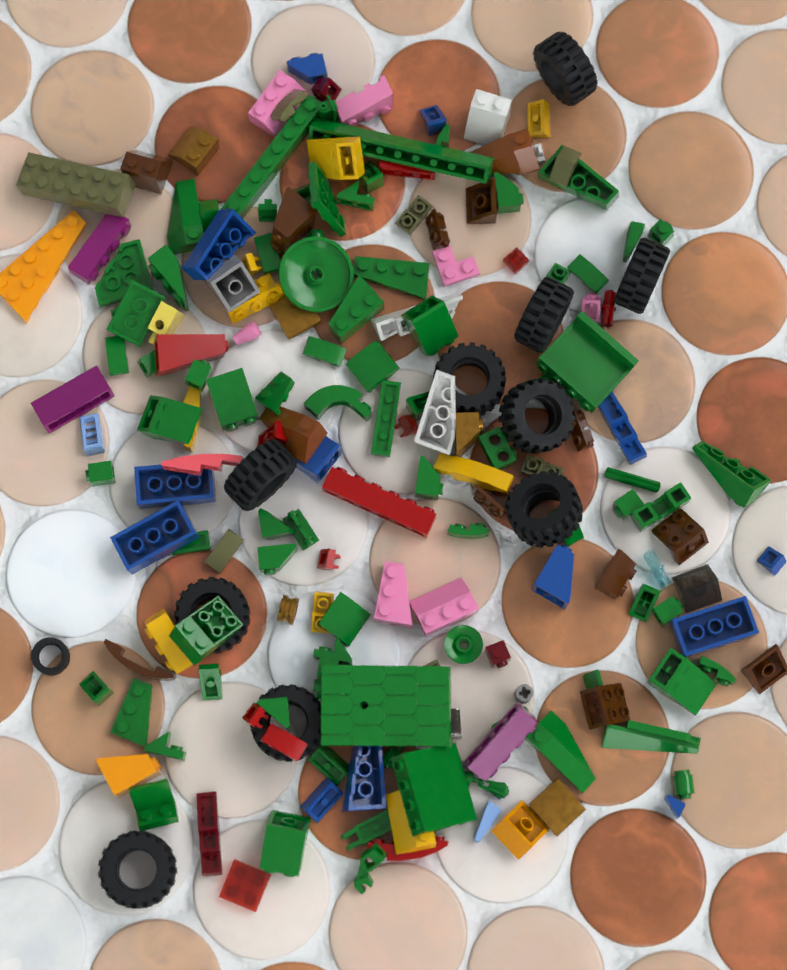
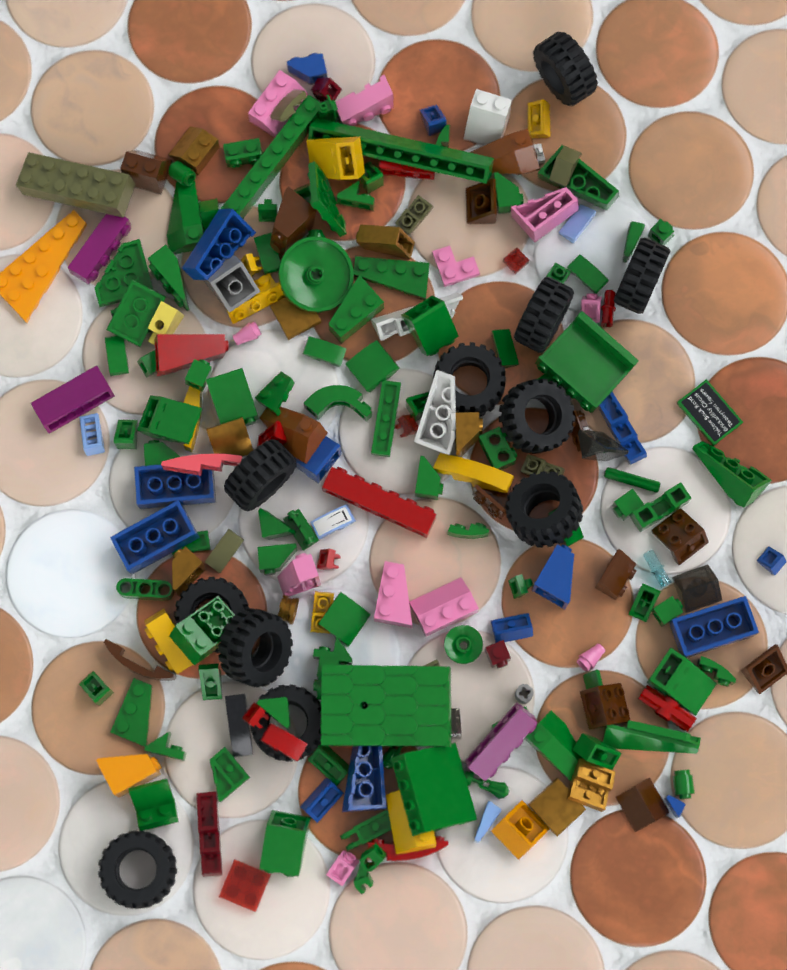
black tyre [31,637,70,676] -> none
green brick [85,460,116,486] -> none
reddish brown hinge [425,208,450,250] -> none
none -> green slope [114,420,138,449]
none -> green beam [116,578,175,601]
none -> green slope [144,440,180,466]
none -> green brick [169,161,196,186]
none -> pearl gold slope [172,547,206,597]
none -> pearl gold slope [206,417,254,457]
none -> green wing [210,747,250,802]
none -> black tyre [218,608,293,688]
none -> green bracket [223,138,262,168]
none -> black slope [225,694,253,757]
none -> bright pink wedge [277,553,321,597]
none -> white slope [311,504,356,539]
none -> bright pink bracket [326,850,359,886]
none -> pearl gold slope [356,224,415,259]
none -> green slope [491,329,519,368]
none -> blue slope [491,613,533,643]
none -> green tile [508,574,534,599]
none -> bright pink wedge [511,187,579,242]
none -> light blue slope [559,204,596,244]
none -> pearl gold slope [567,758,615,812]
none -> green slope [573,733,622,770]
none -> bright pink cone [577,643,605,672]
none -> clear smoke slope [578,429,629,461]
none -> reddish brown slope [615,778,670,832]
none -> red piece [638,685,697,732]
none -> black tile [677,379,743,447]

